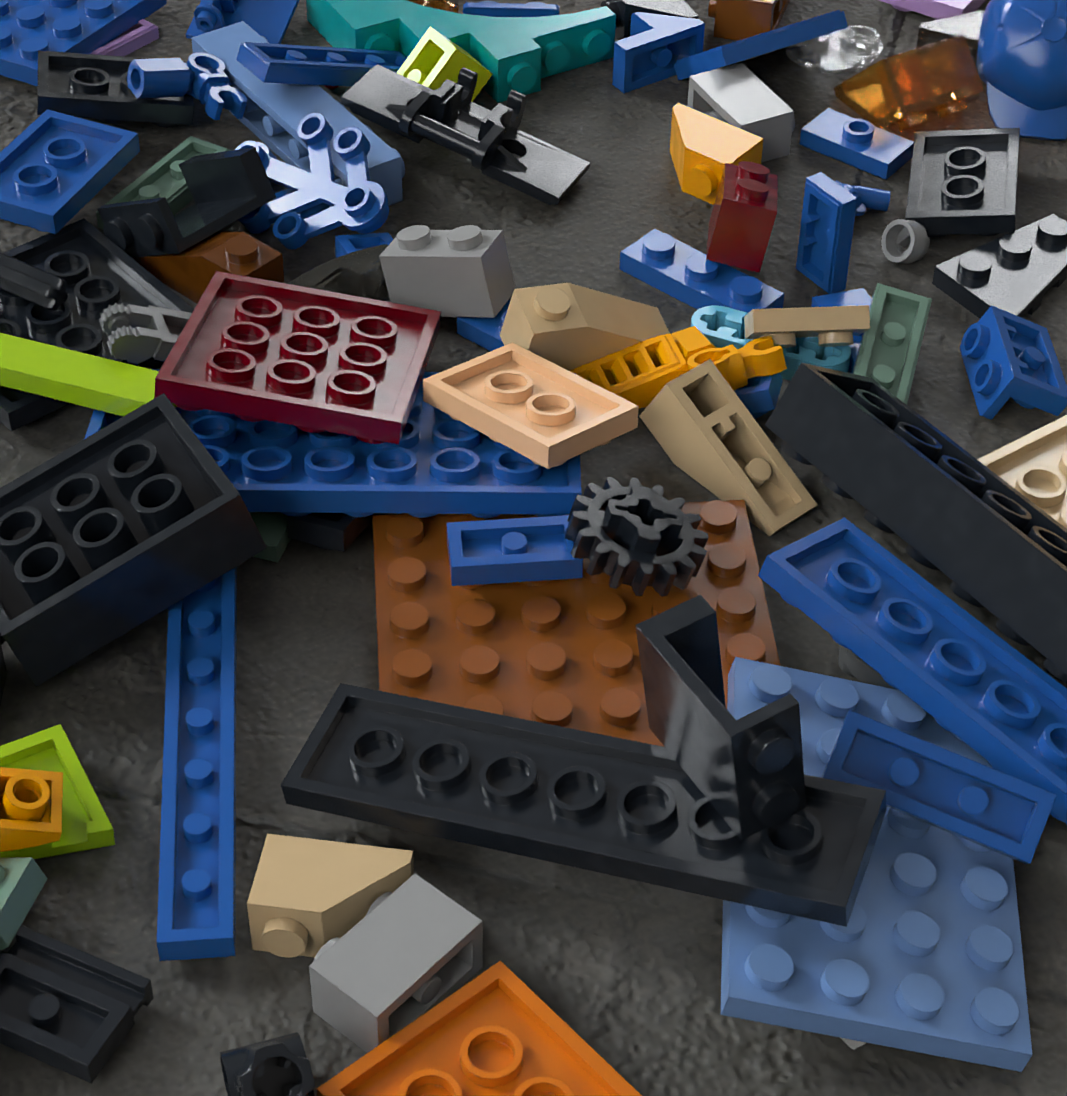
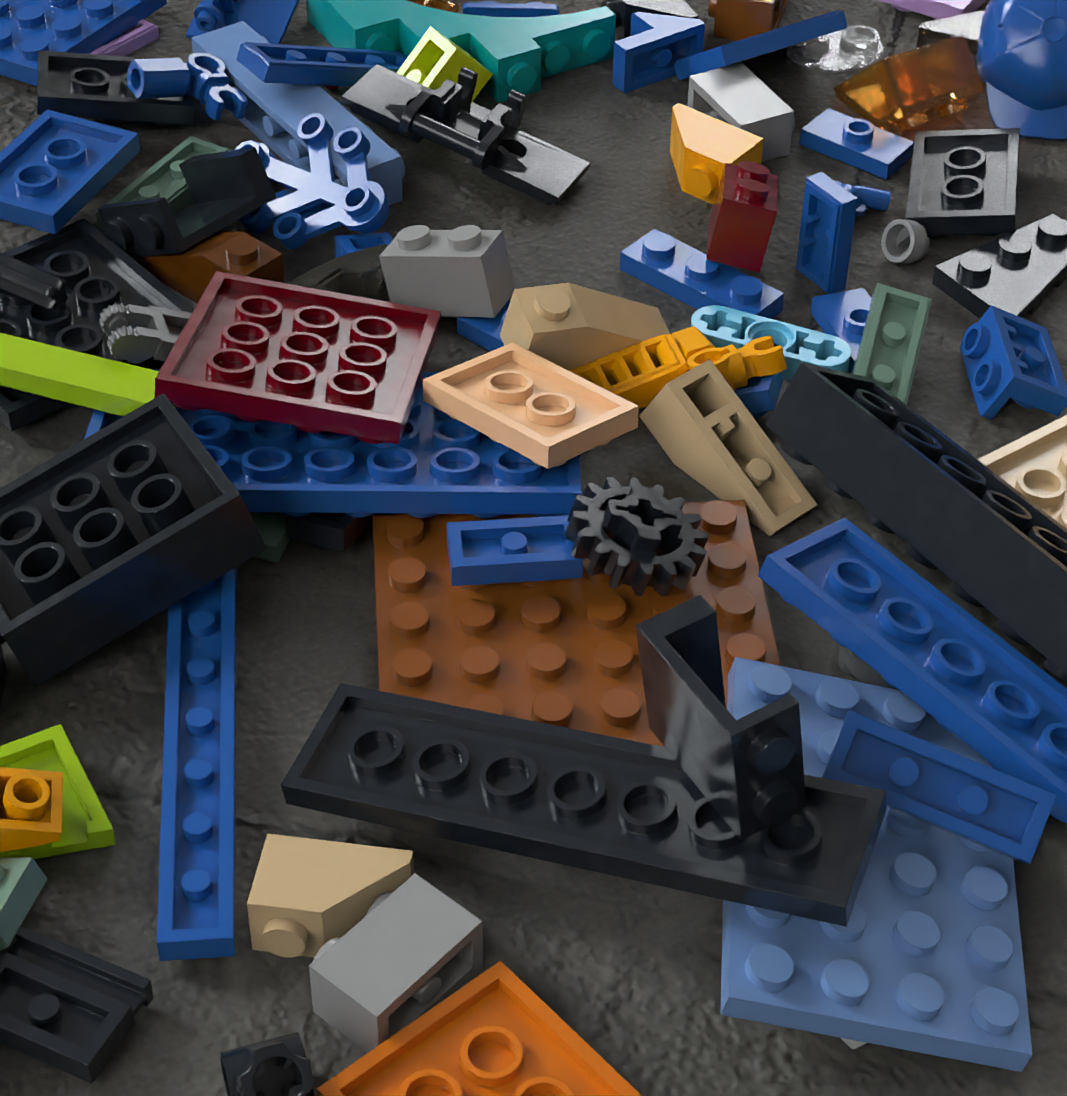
tan plate [744,305,870,348] -> none

